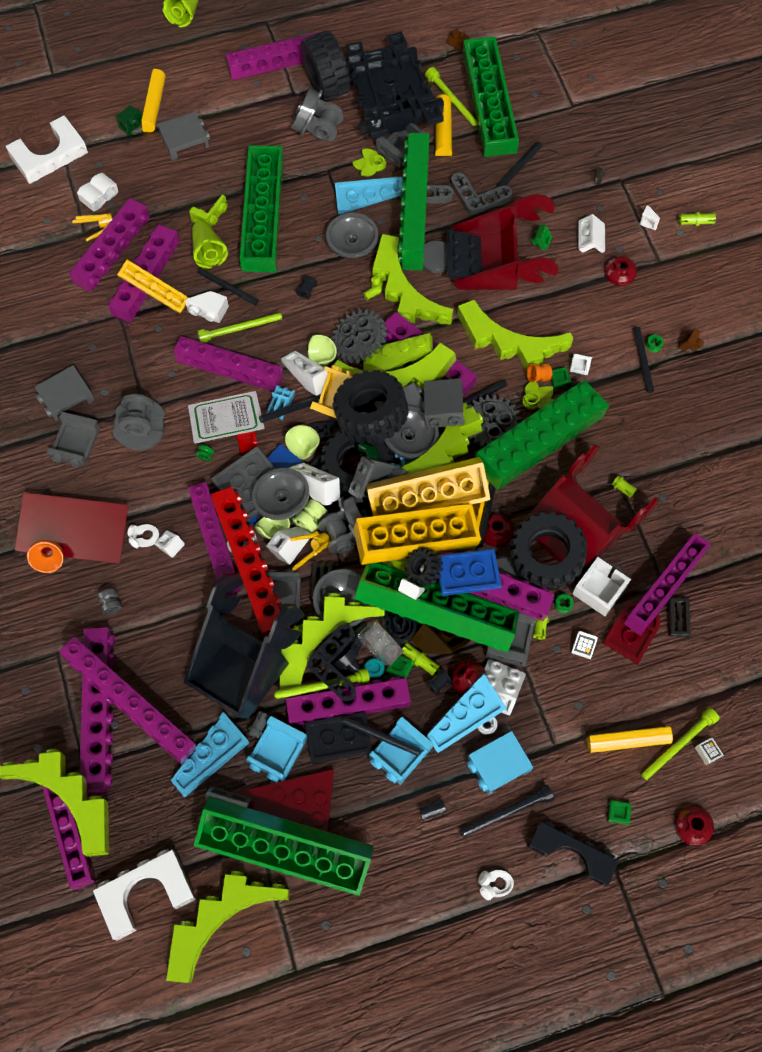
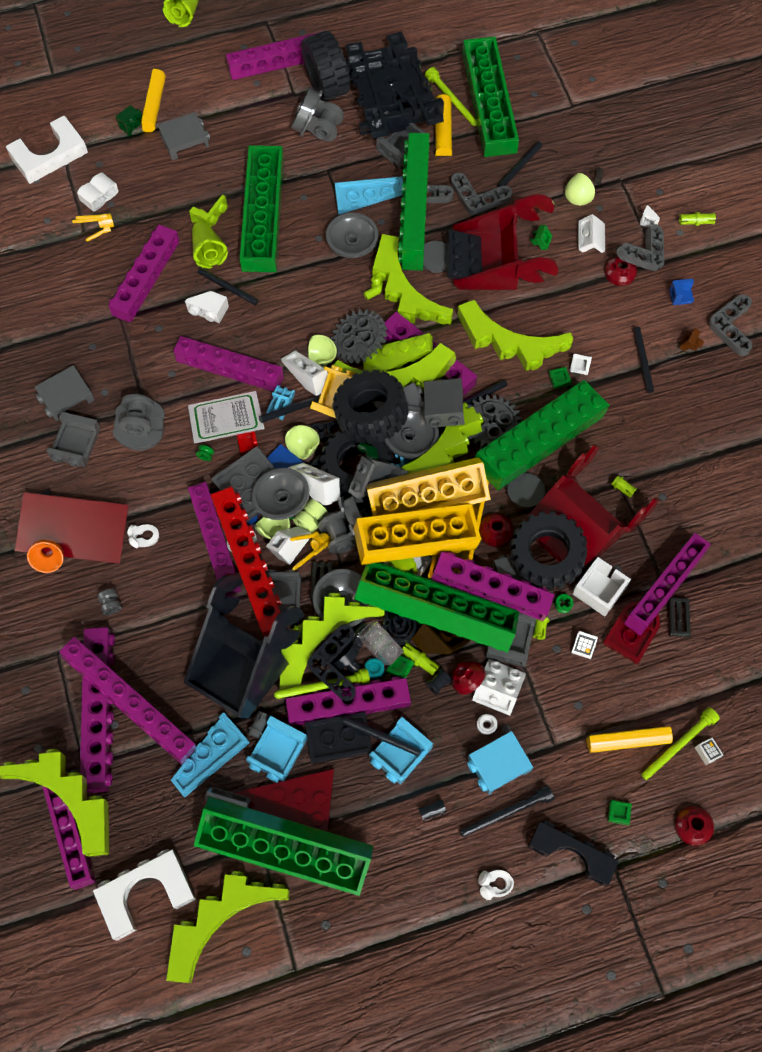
magenta brick [69,198,149,292] -> none
yellow brick [117,259,189,314] -> none
white slope [155,530,184,557] -> none
lime piece [197,313,282,343] -> none
black bush [296,275,317,299] -> none
lime plate [353,149,386,177] -> none
white slope [398,578,425,599] -> none
black tyre [404,547,443,586] -> none
medium azure wing [427,673,507,753] -> none
blue tile [438,549,502,596] -> none
reddish brown tile [447,28,469,51] -> none
black bar [477,484,496,548] -> none
lime plate [522,382,553,410] -> none
orange wheel [527,364,552,382] -> none
green bush [646,335,664,352] -> none
none -> dark grey tile [507,473,545,510]
none -> yellowish green helmet [565,173,595,205]
none -> dark grey beam [617,224,664,271]
none -> blue panel [669,278,694,305]
none -> dark grey beam [708,294,752,356]

